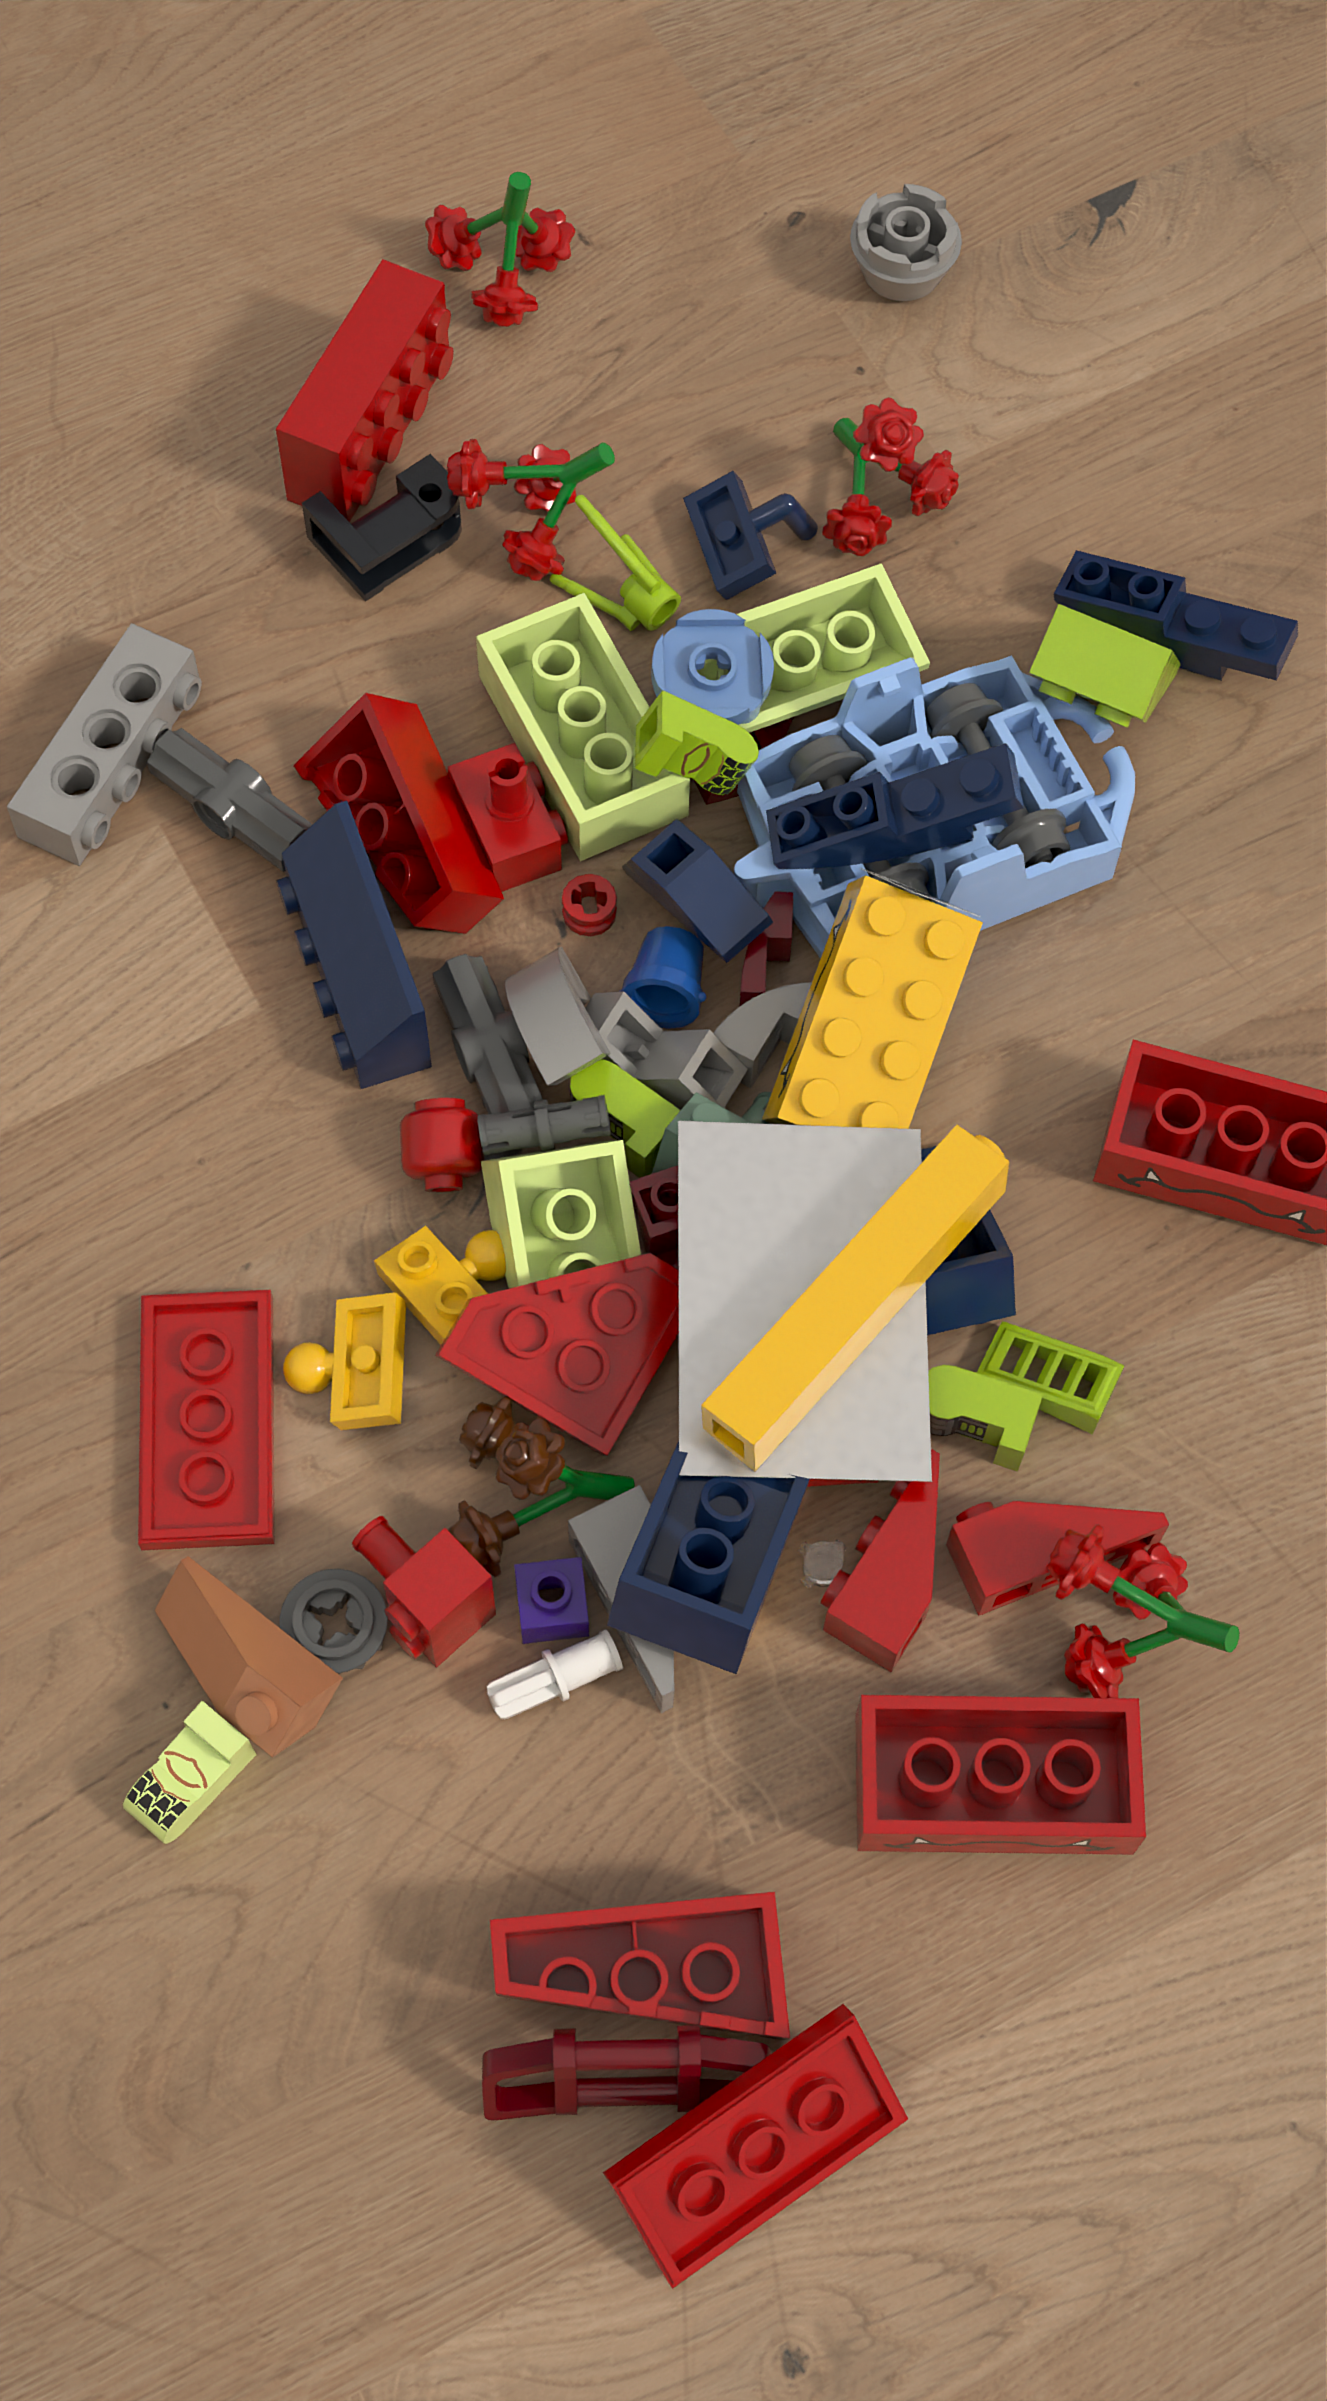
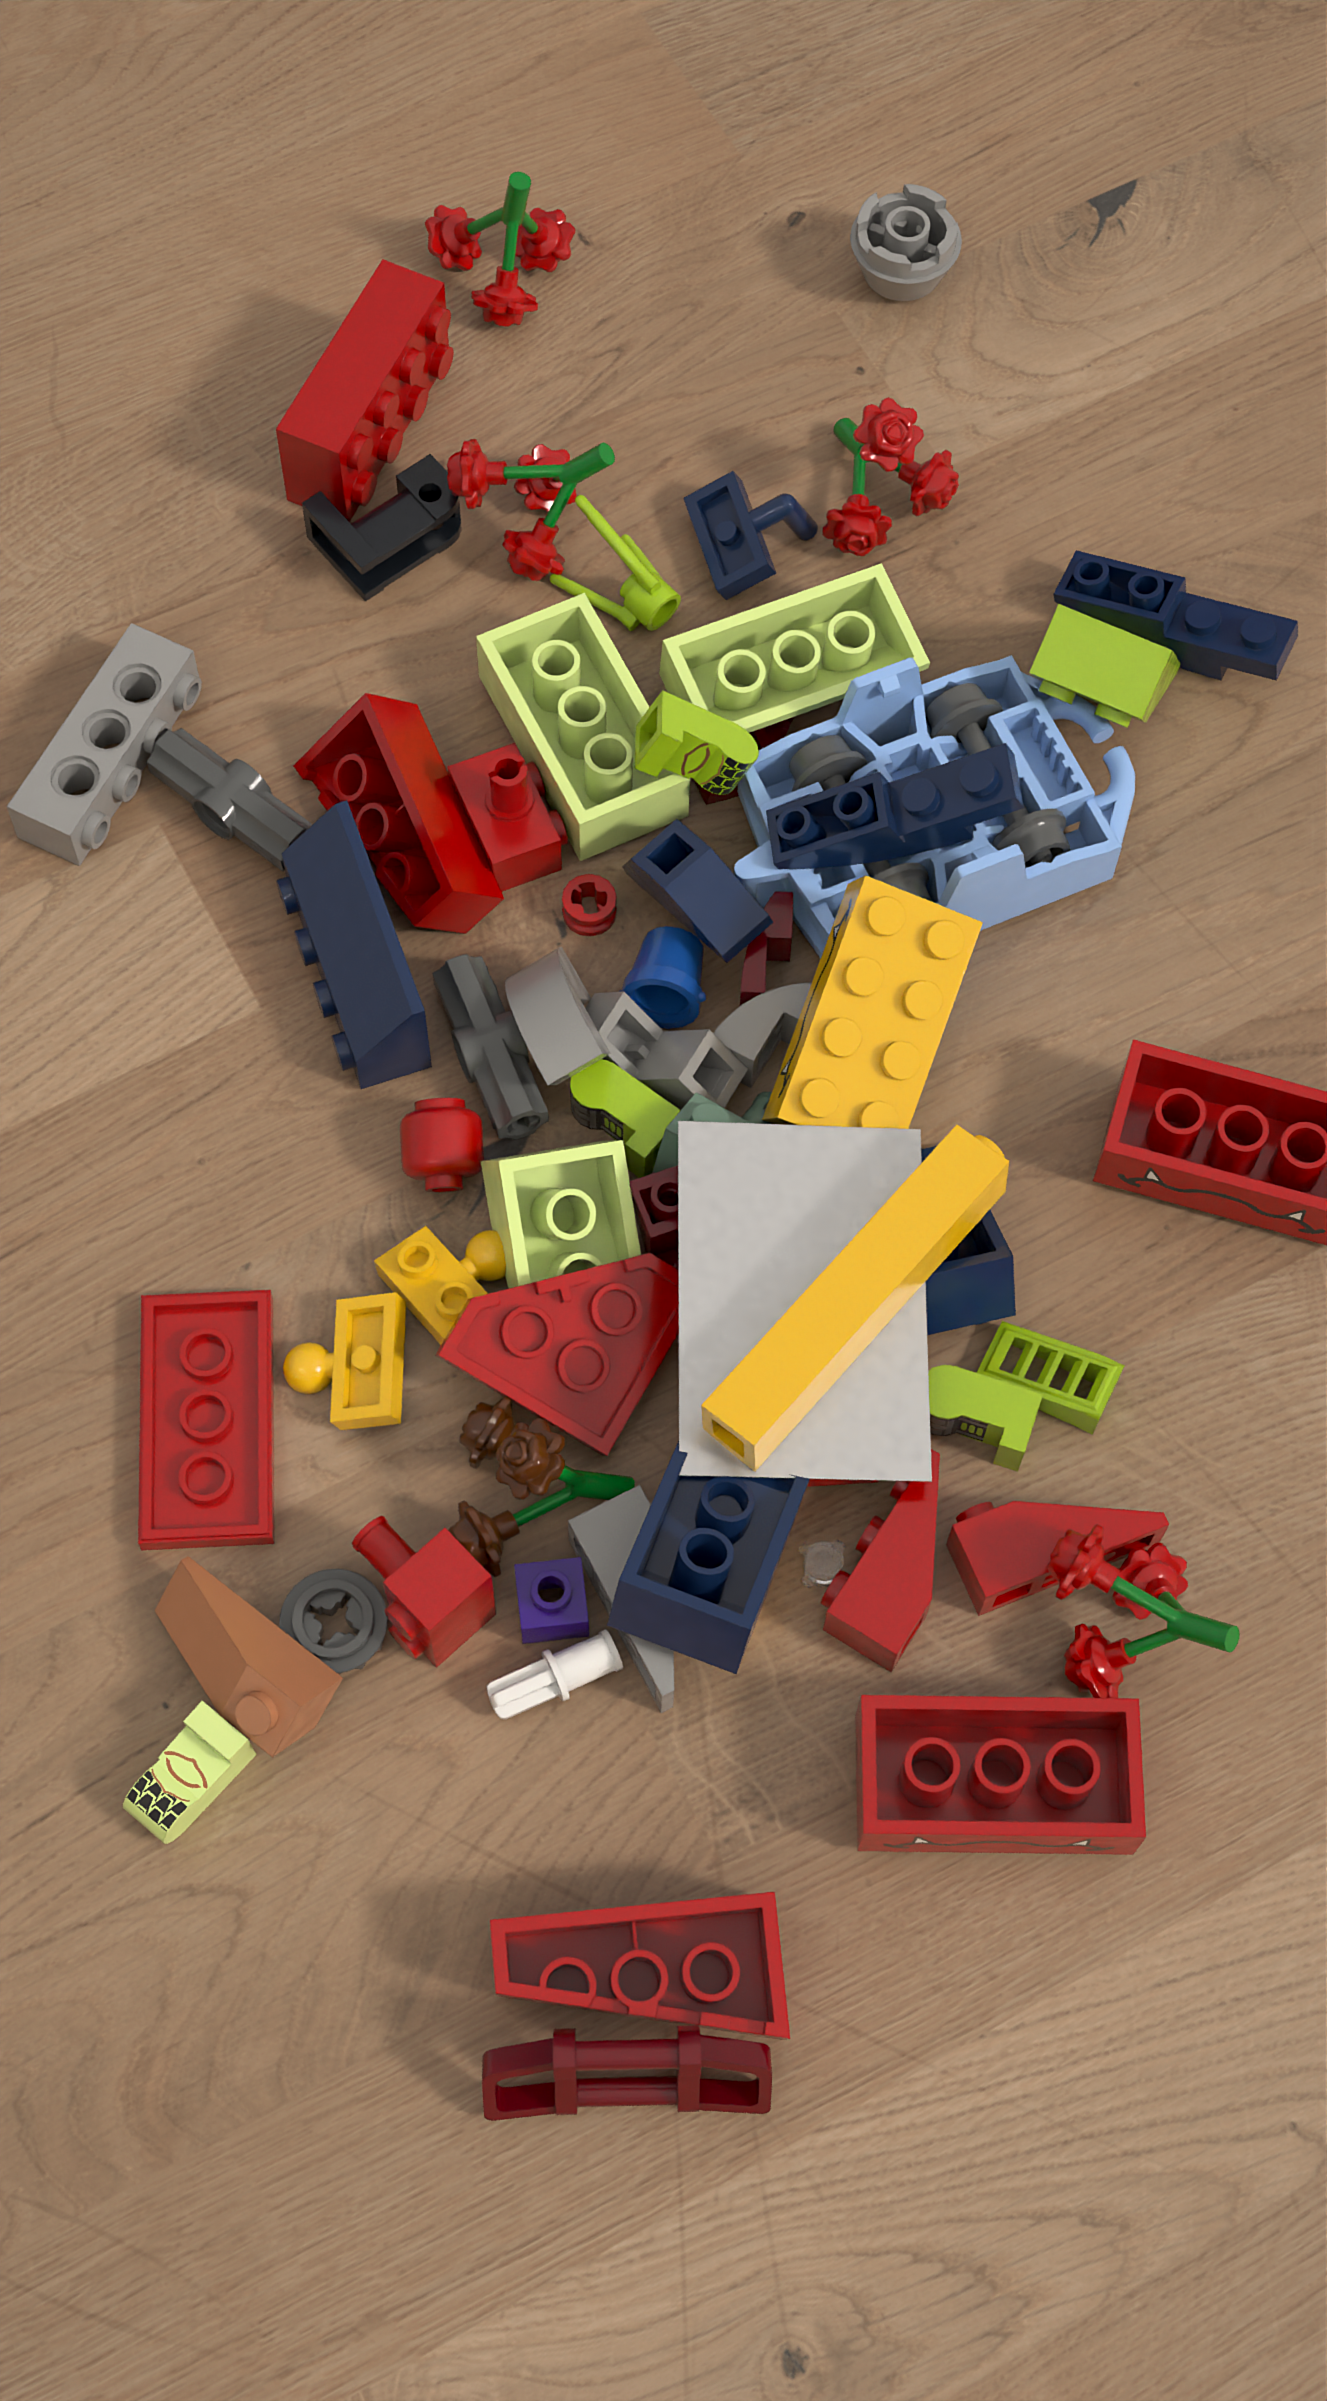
dark grey pin [478,1095,611,1156] -> none
red tile [603,2004,908,2289] -> none
medium blue plate [651,609,774,725] -> none
sticker [860,868,981,917] -> none

